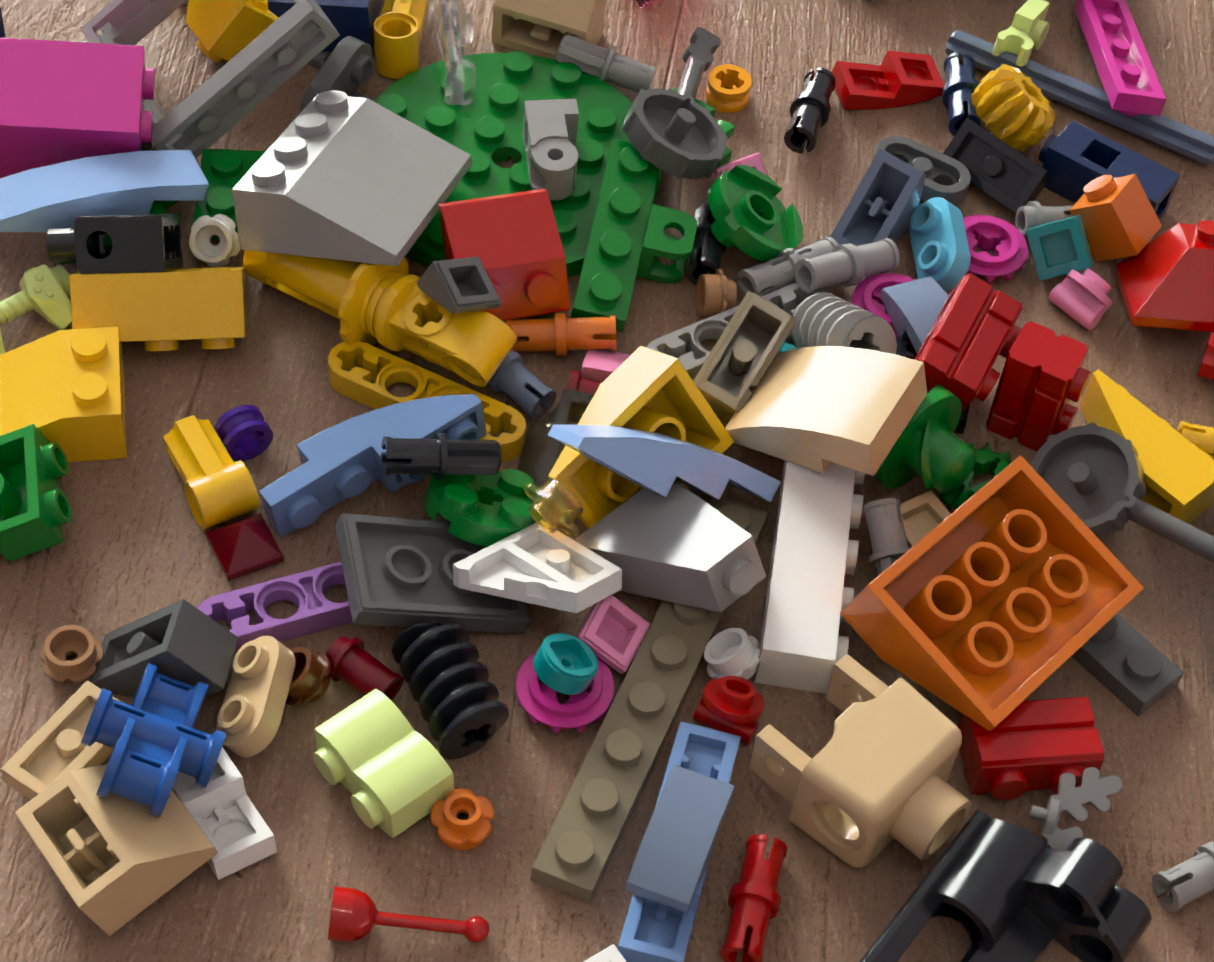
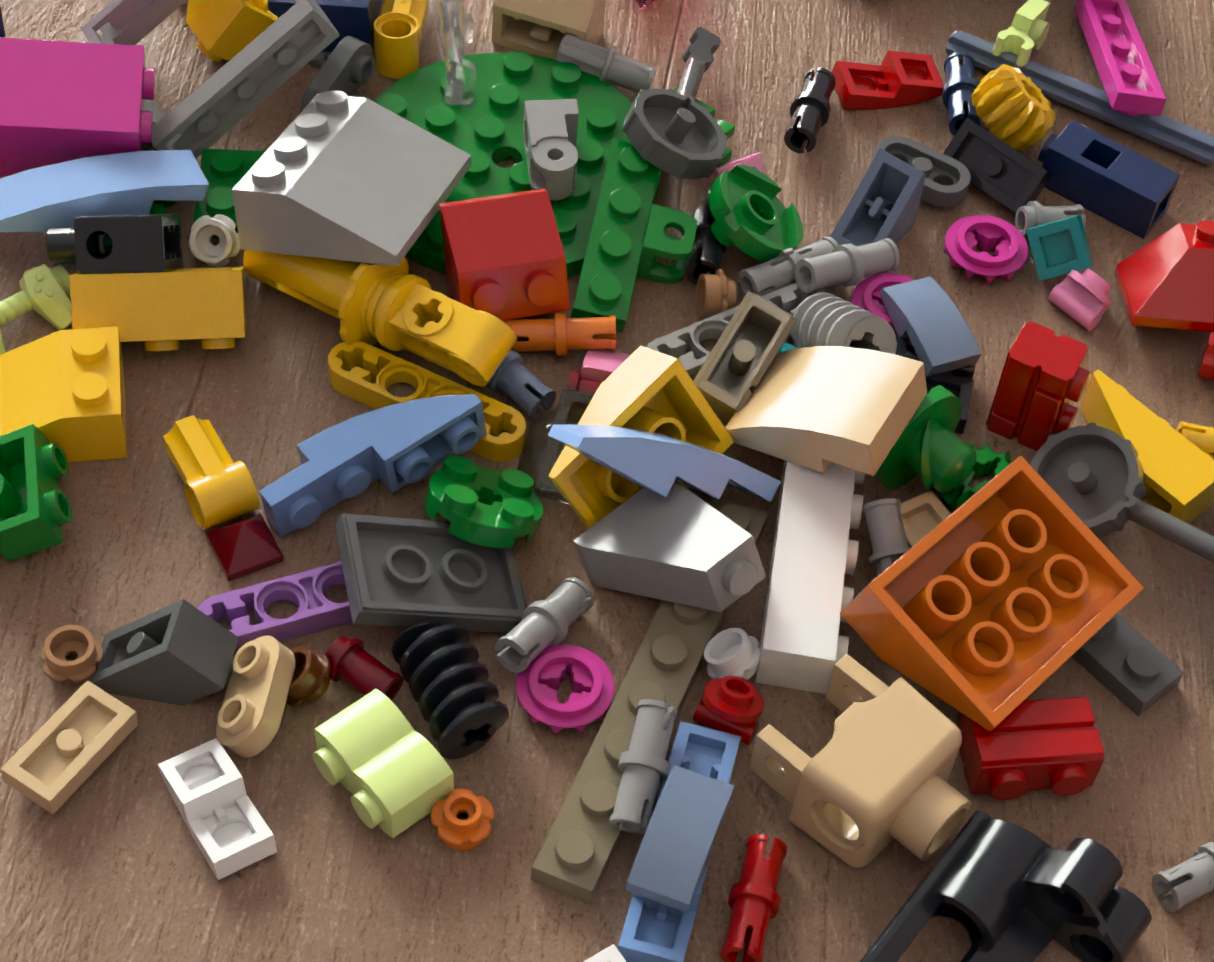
tan slope [15,764,218,937] -> none
blue axle [81,663,226,818] -> none
dark purple bush [214,405,273,461] -> none
red hinge [327,886,490,943] -> none
black axle [381,433,502,480] -> none
dark grey slope [417,256,502,314] -> none
white wing [453,520,622,613] -> none
clear yellow plate [524,478,583,538] -> none
teal tile [533,633,599,695] -> none
bright pink slope [576,595,650,674] -> none
light orange bush [705,64,752,113] -> none
medium azure plate [909,197,971,292] -> none
red brick [914,274,1023,412] -> none
light grey animal [1028,767,1123,850] -> none
orange brick [1069,174,1162,262] -> none
none -> light grey pin [494,577,594,673]
none -> light grey pin [609,699,678,834]

